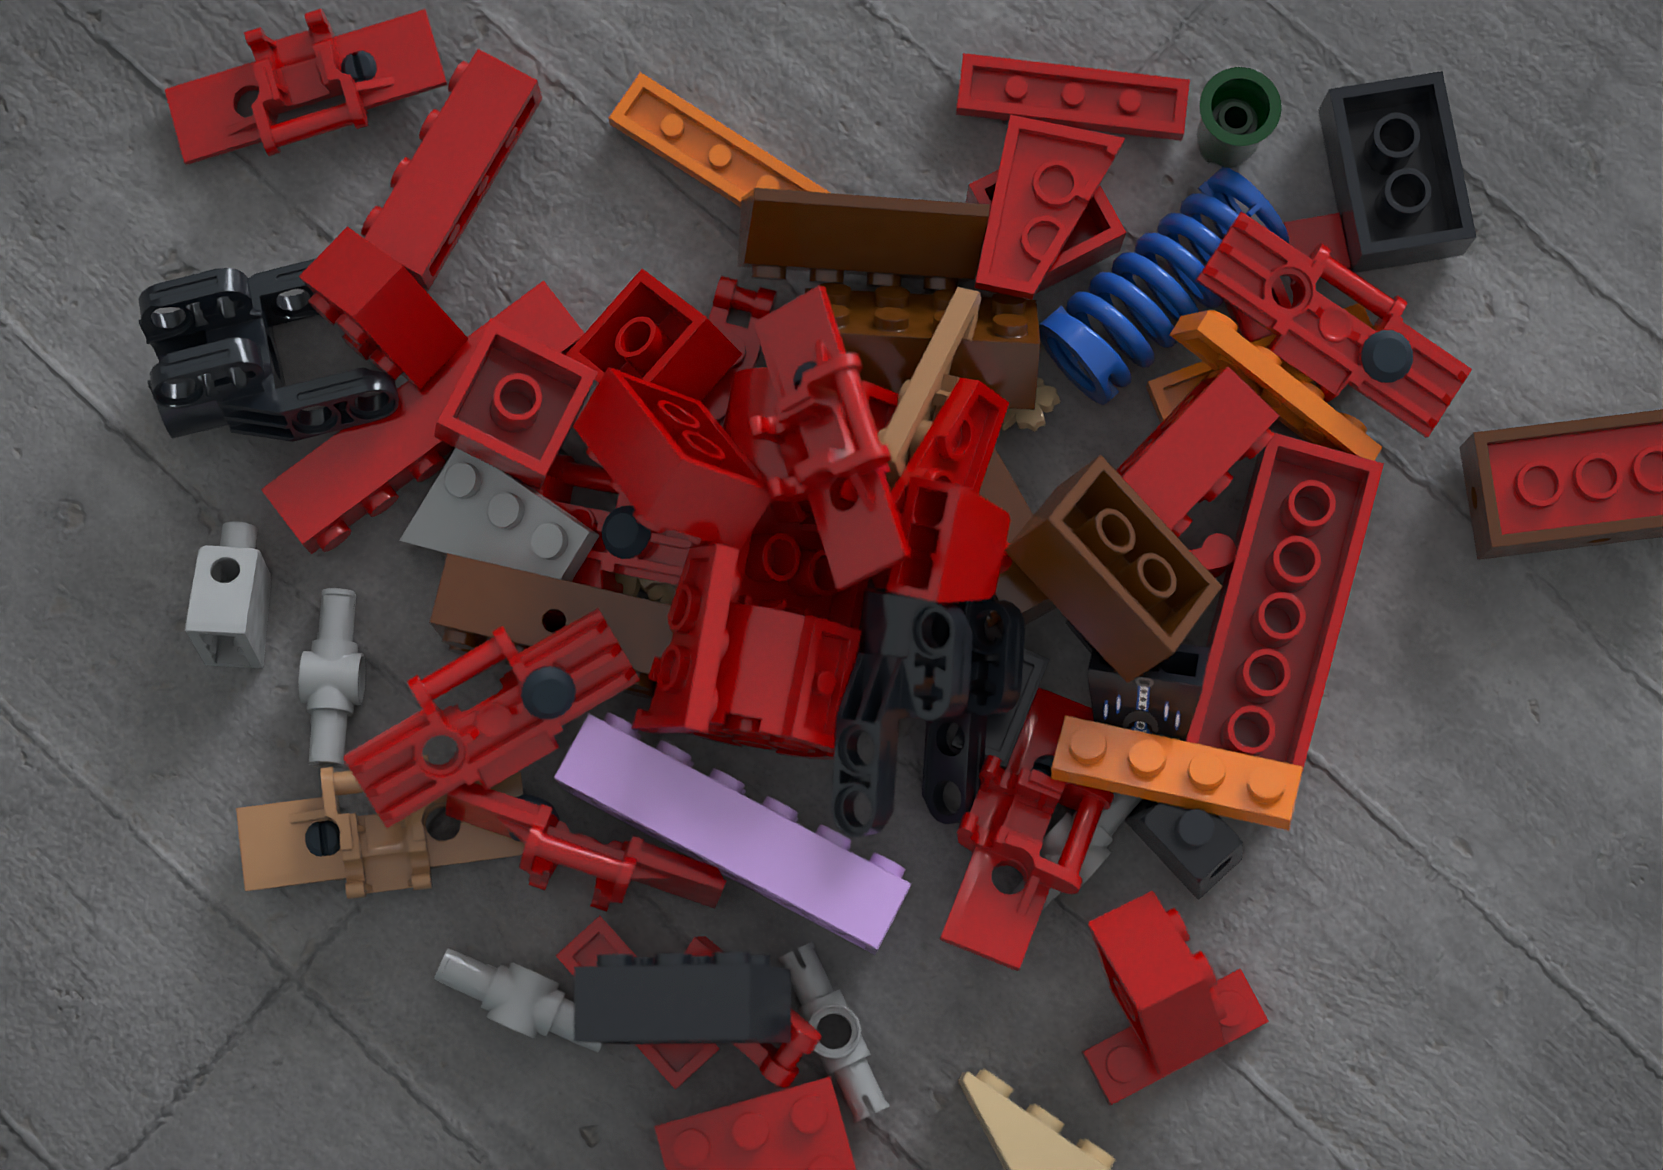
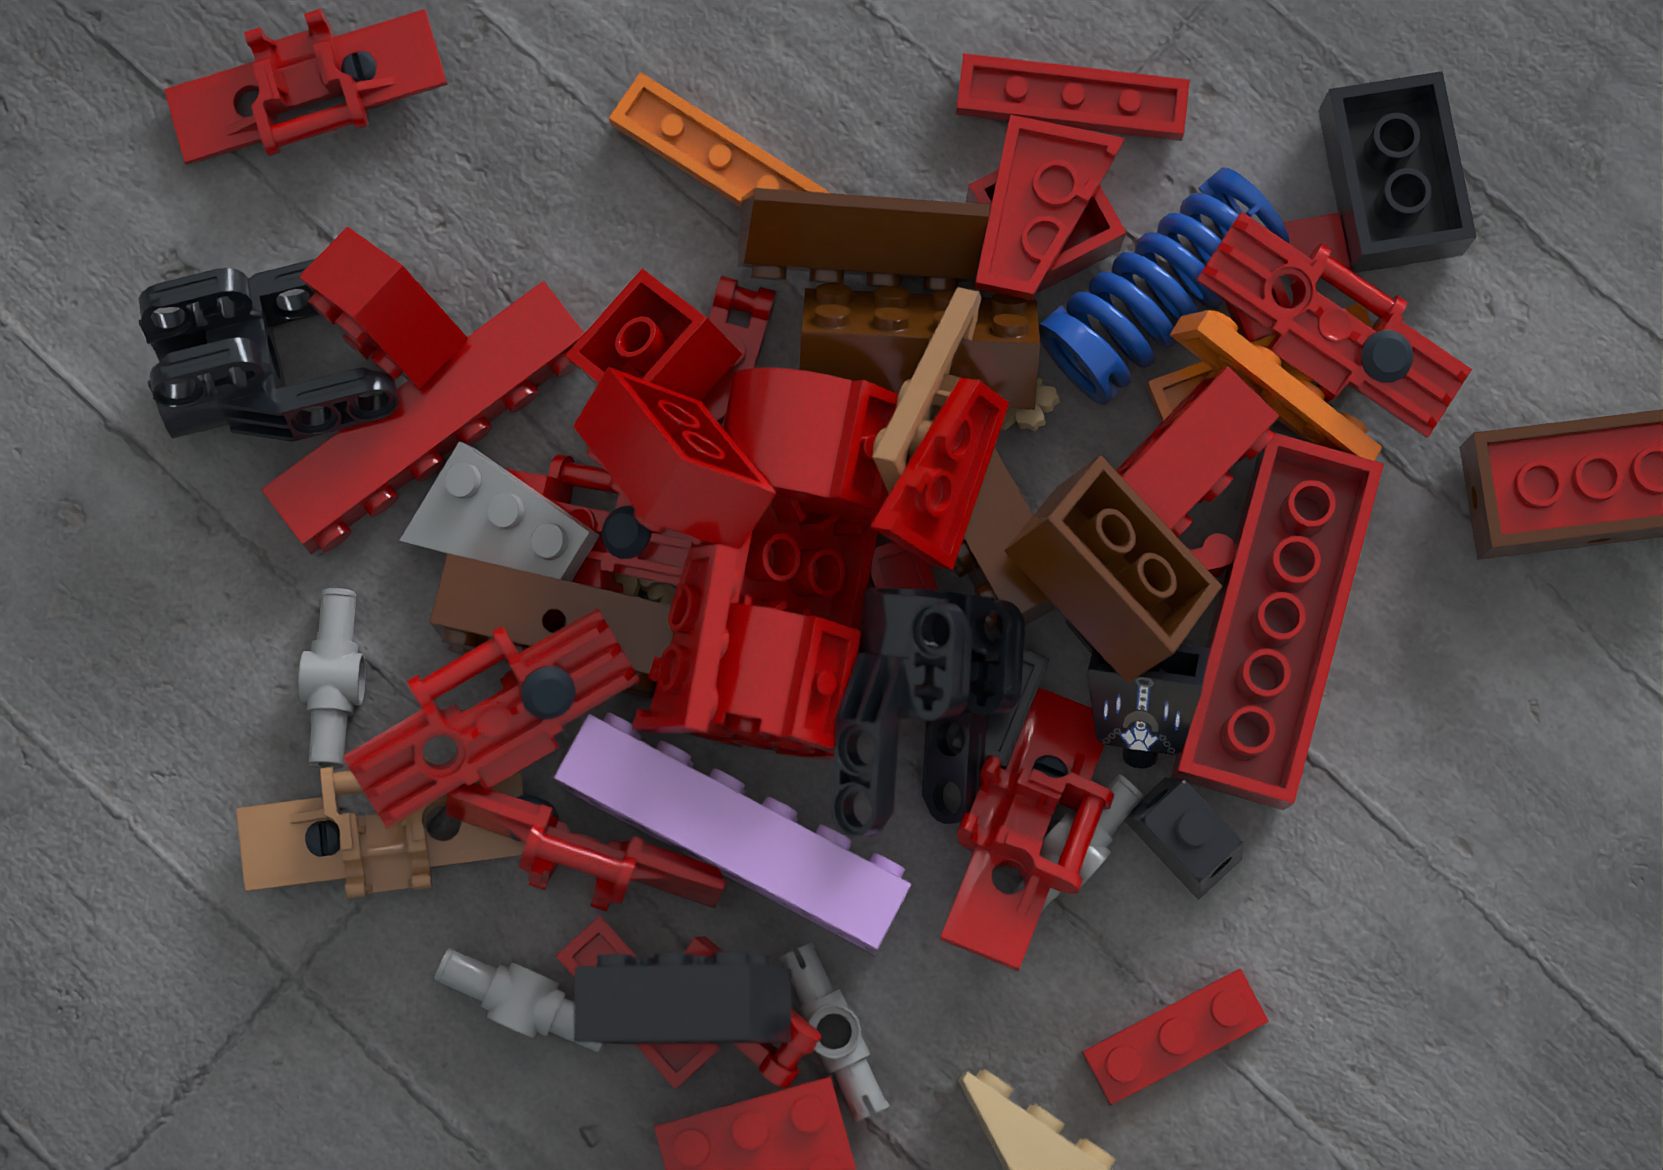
light grey torso [185,521,271,669] -> none
red brick [361,49,542,291] -> none
red brick [434,318,598,490] -> none
red piece [747,286,911,591] -> none
red torso [886,476,1013,603] -> none
orange plate [1051,716,1303,831] -> none
red brick [1088,891,1227,1077] -> none
dark green plant [1197,67,1282,168] -> none

